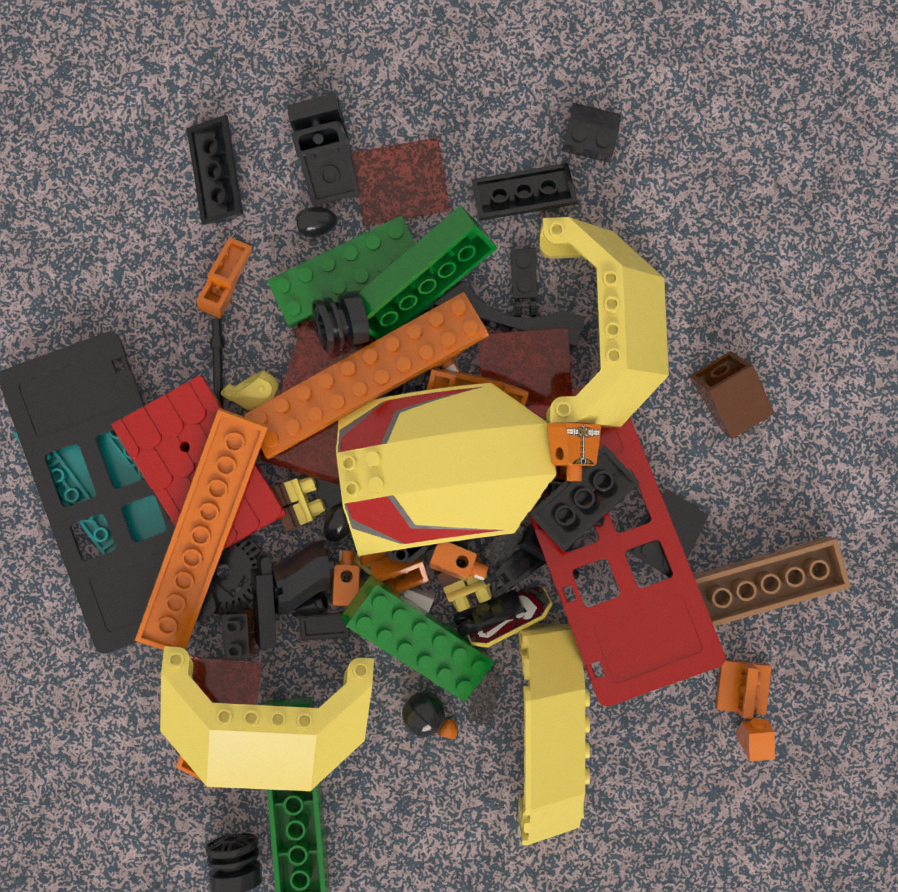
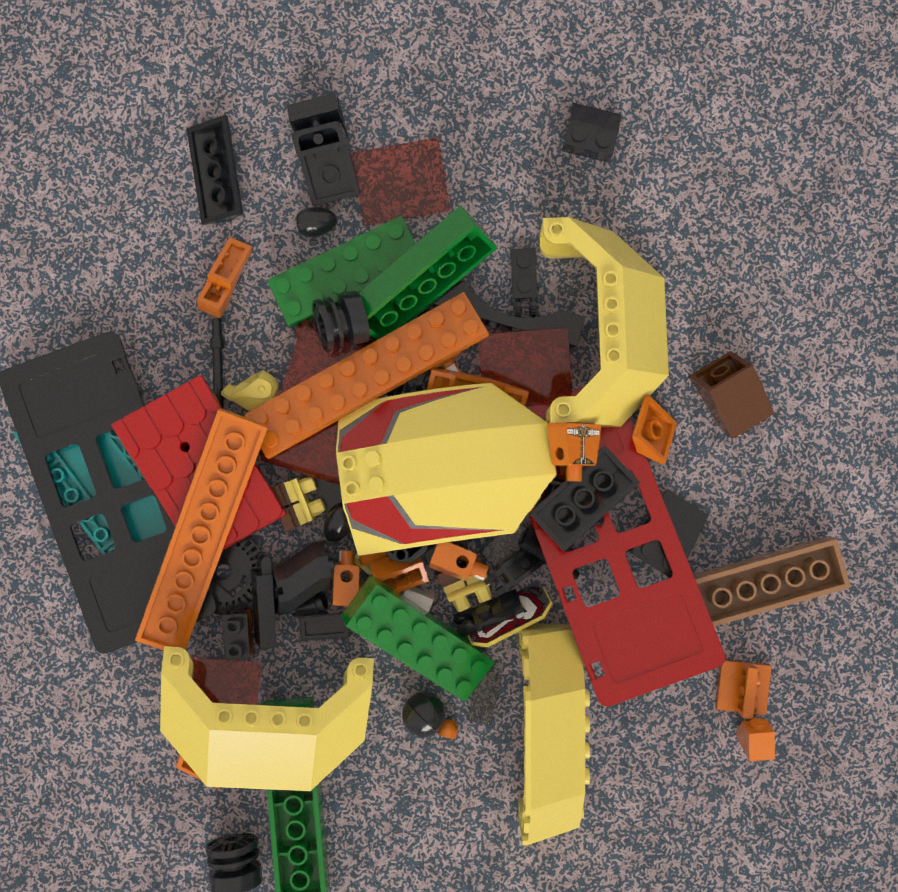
black slope [471,163,578,221] -> none
none -> orange slope [632,395,677,464]

